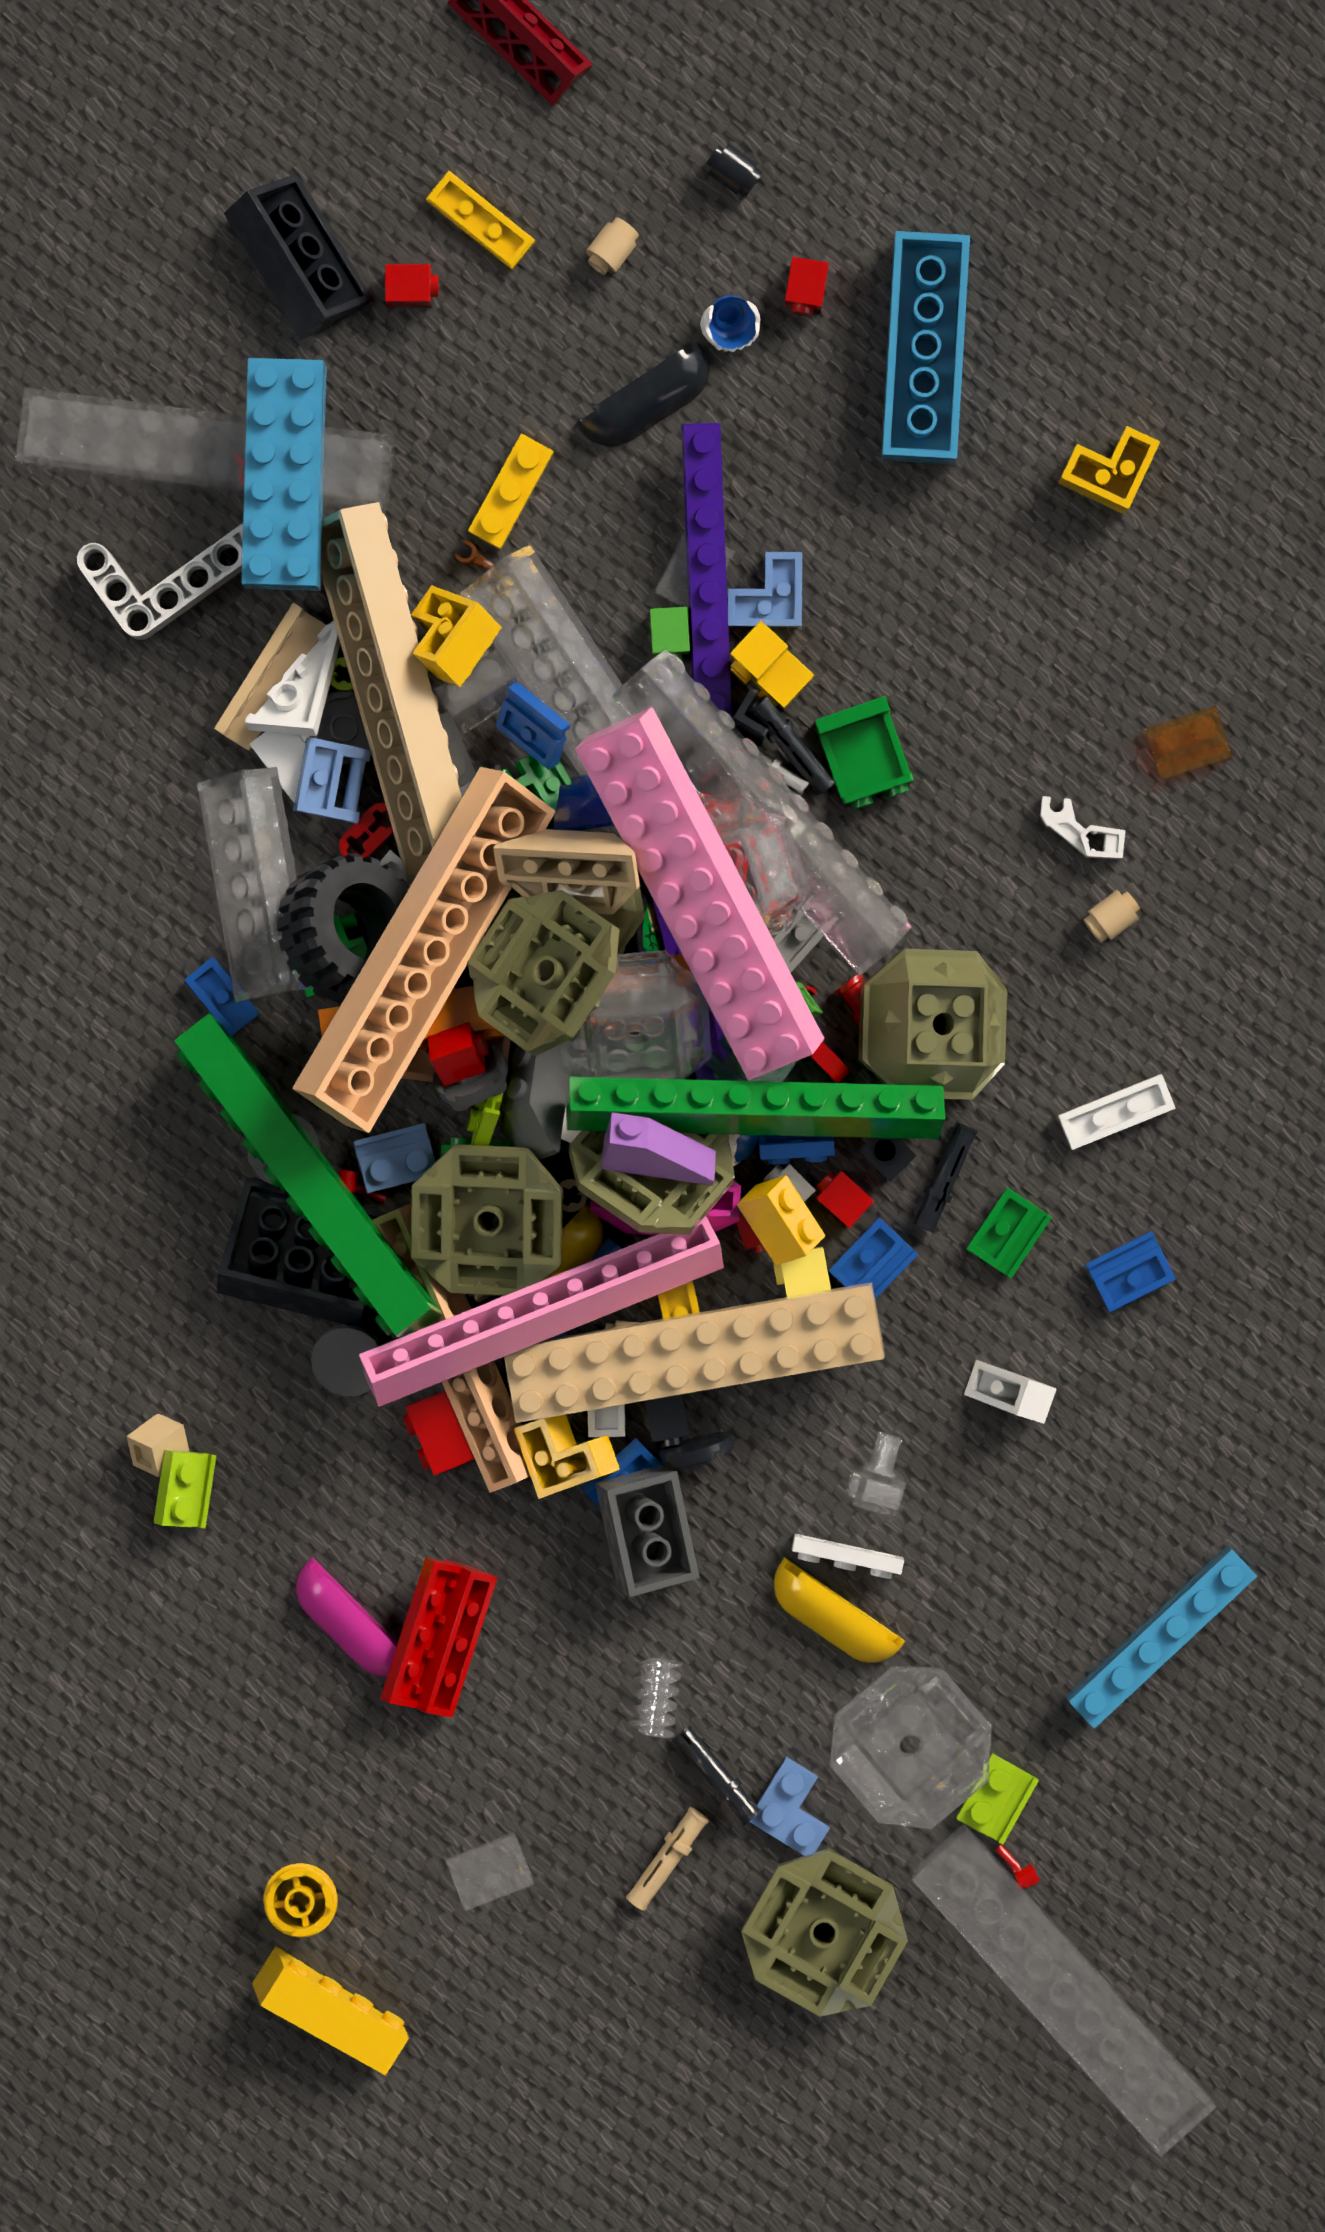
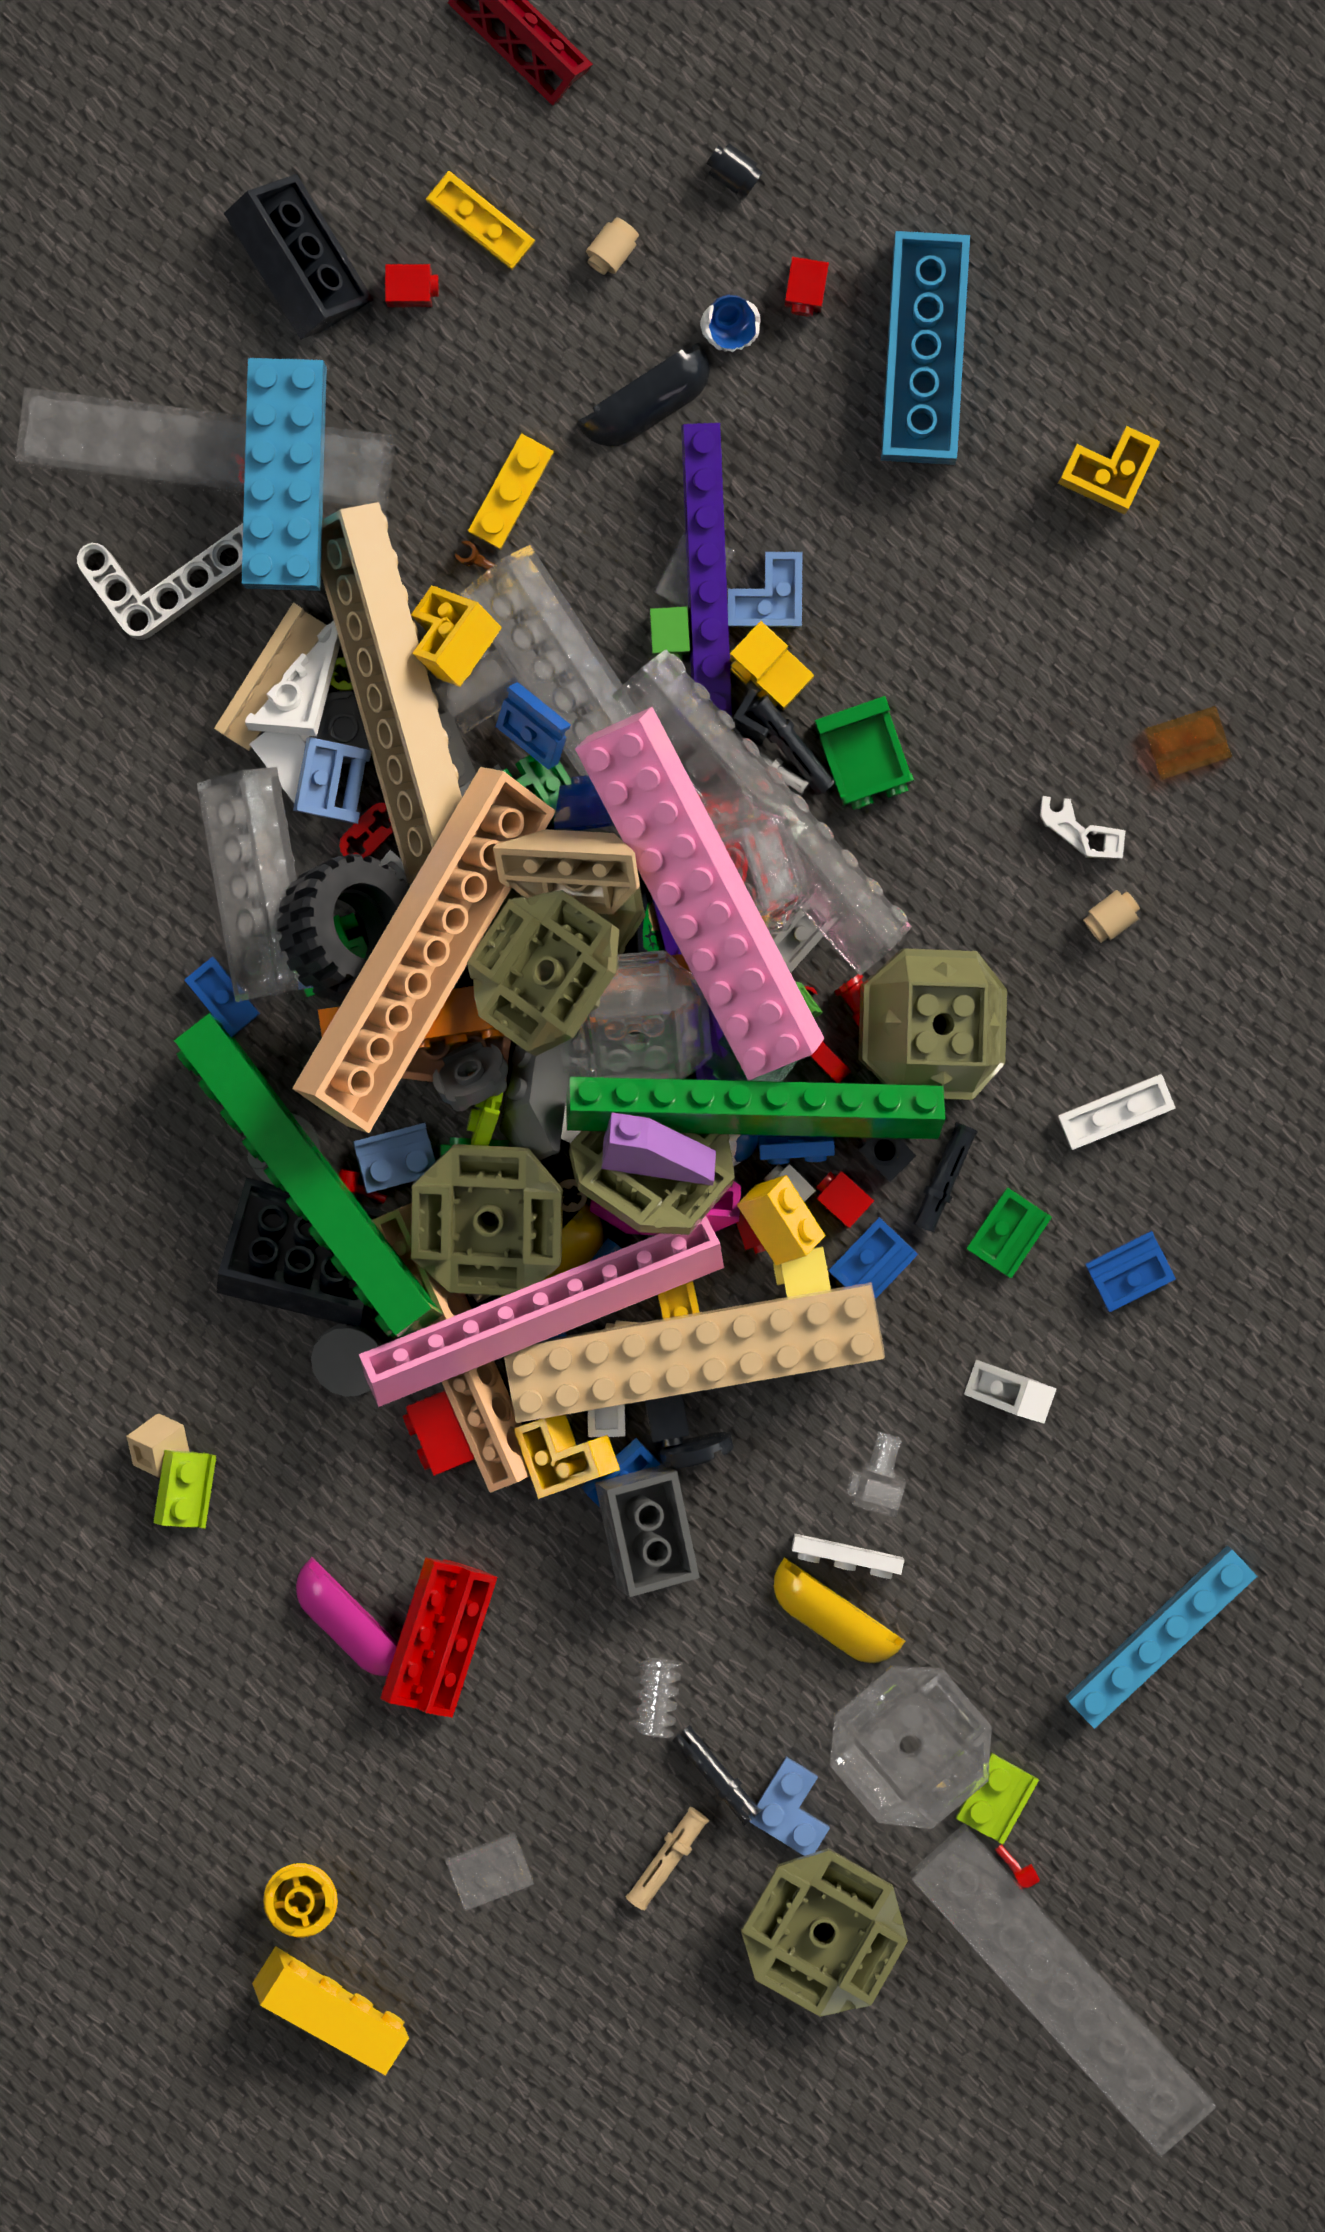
red brick [427,1022,489,1087] -> none

